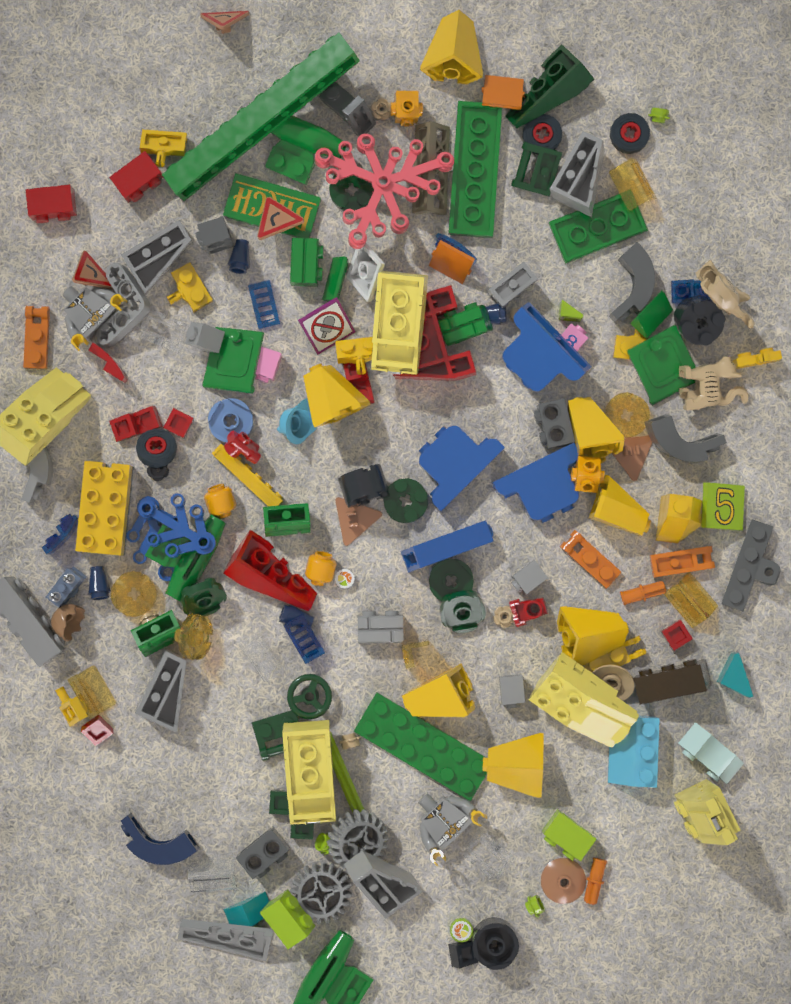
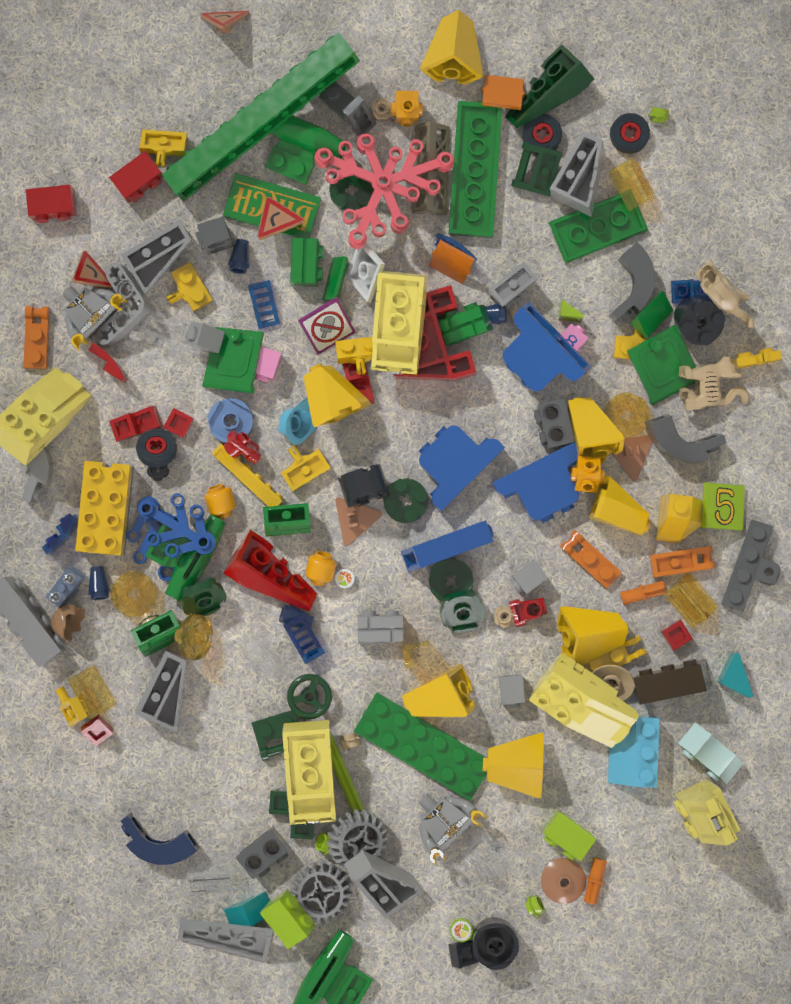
none -> yellow plate [281,445,331,492]

